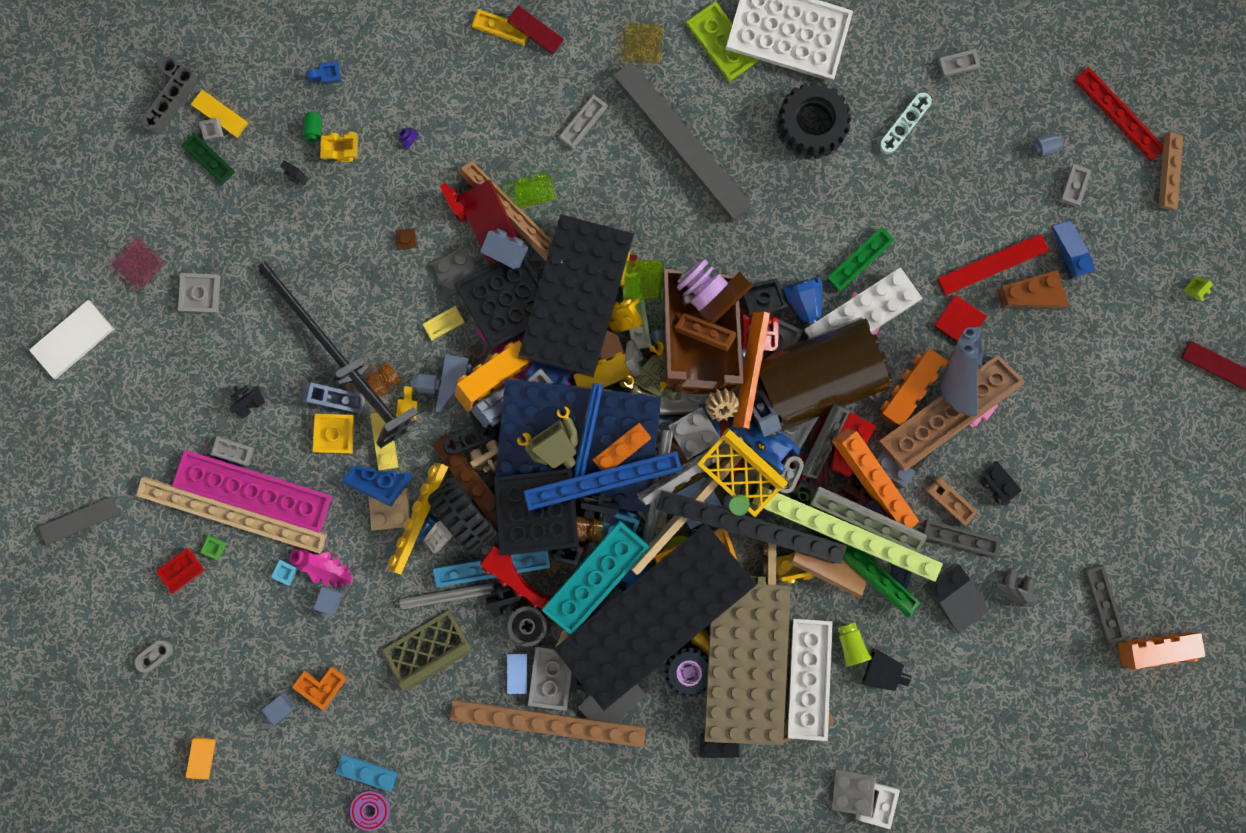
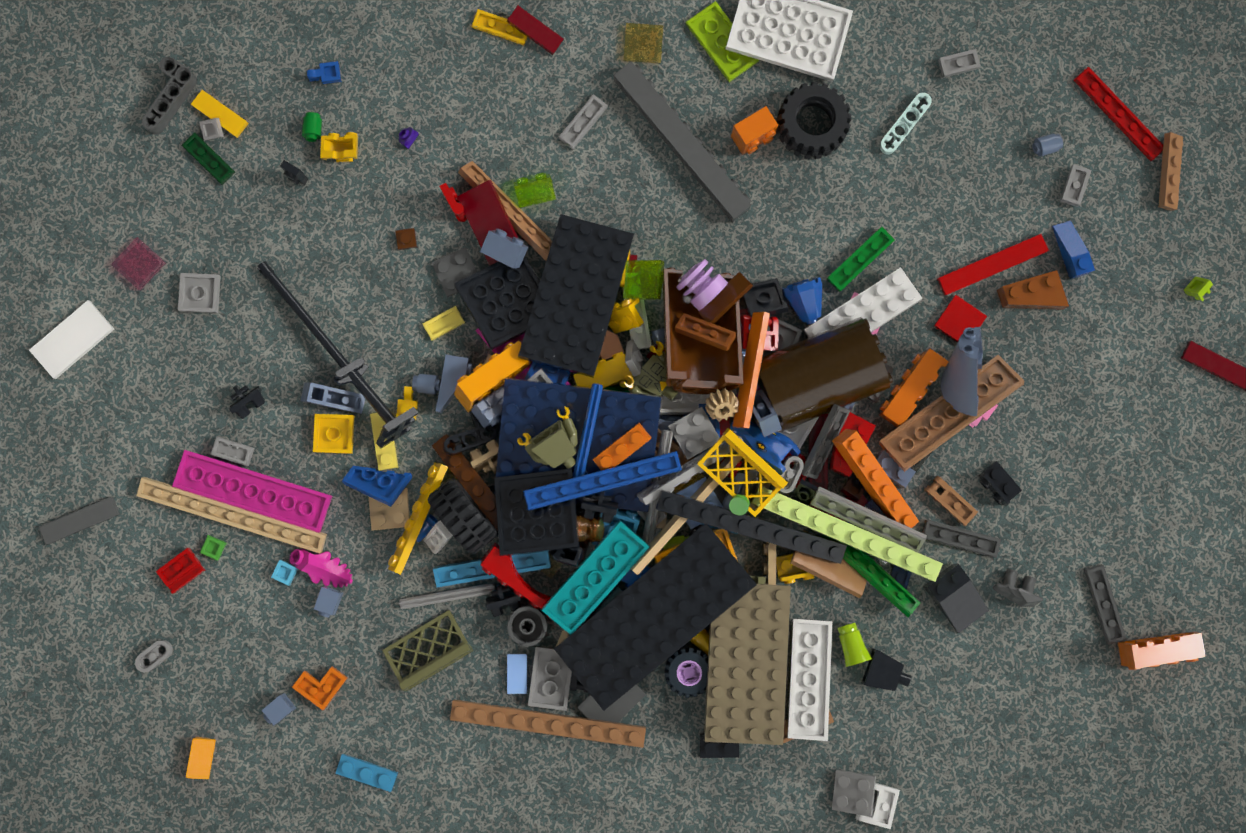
medium lavender tile [350,790,390,831] -> none
clear orange wheel [365,361,402,397] -> none
none -> orange brick [731,106,778,155]

